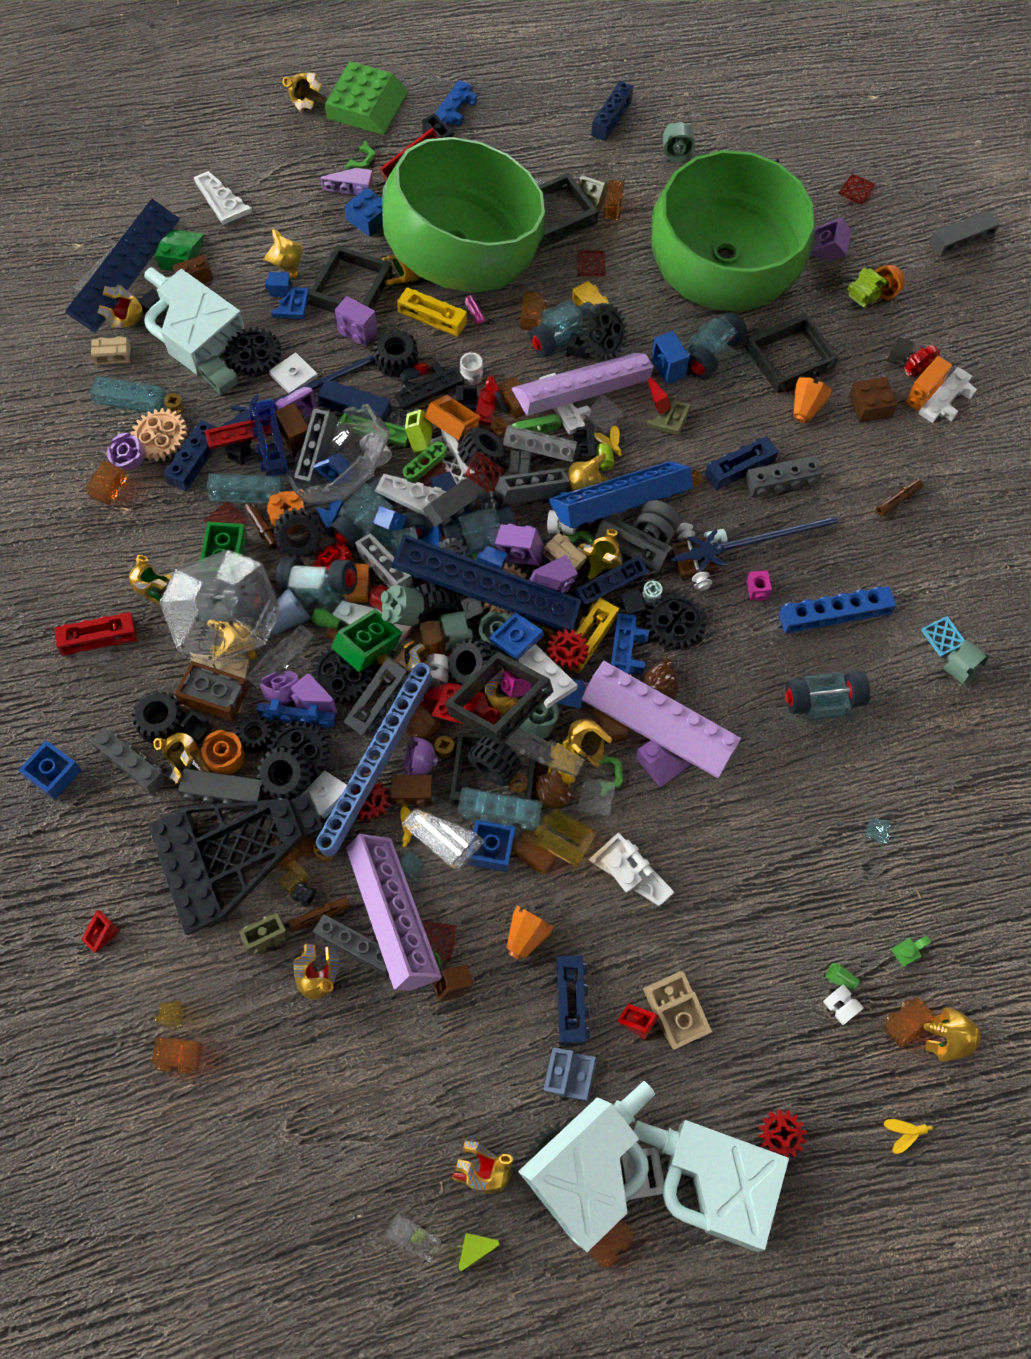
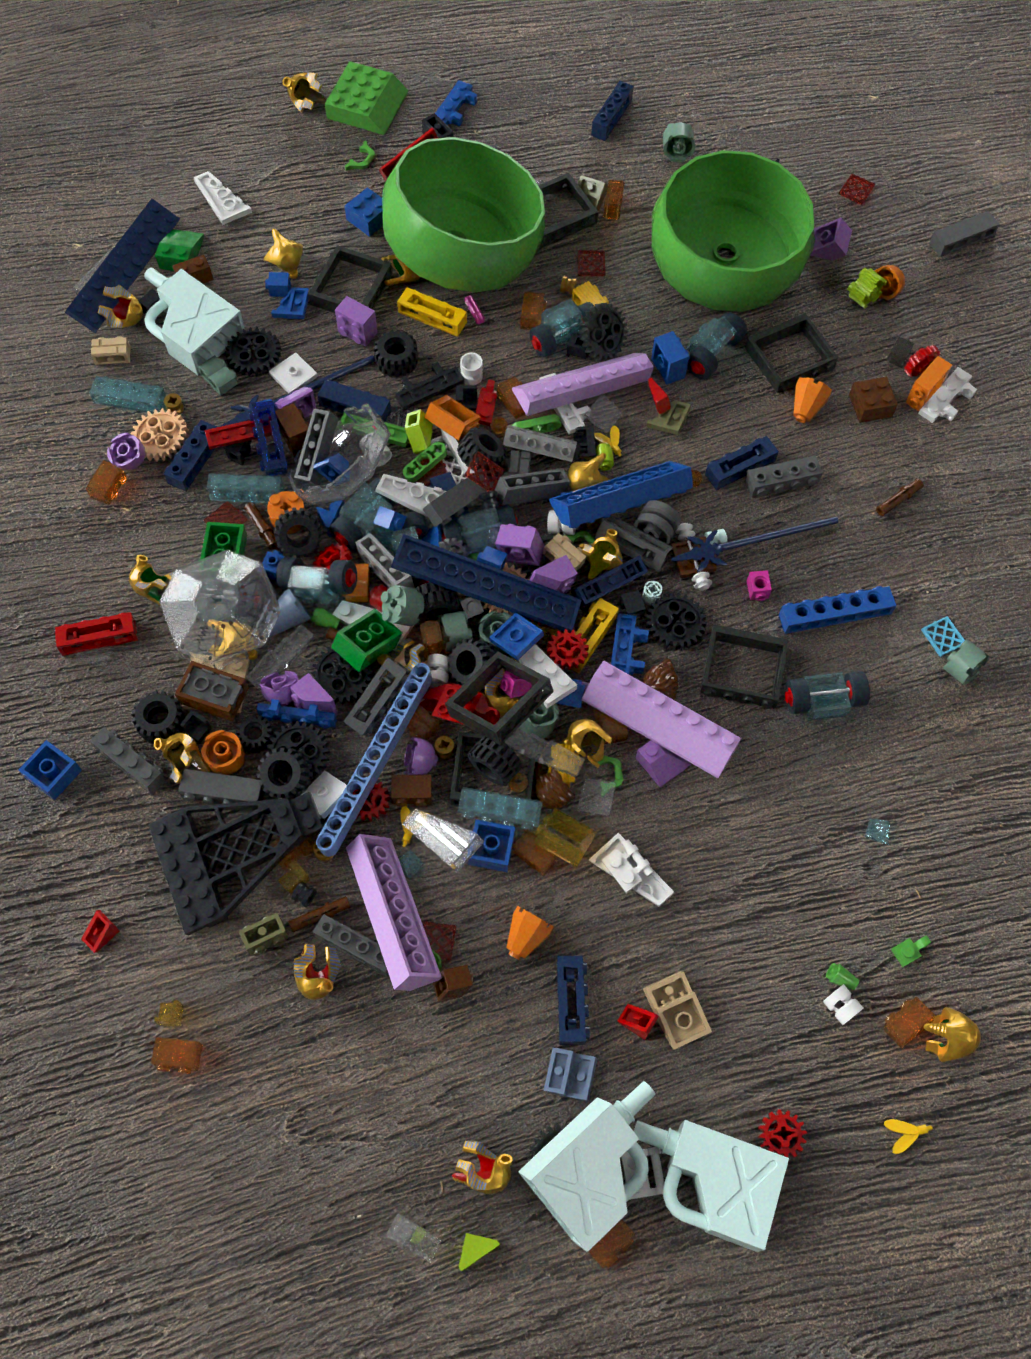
lavender slope [320,168,373,195] -> none
piece [400,362,431,380] -> none
piece [485,375,509,413] -> none
none -> blue brick [259,550,285,581]
none -> pearl gold wheel [560,276,577,295]
none -> pearl dark grey window [700,624,788,709]

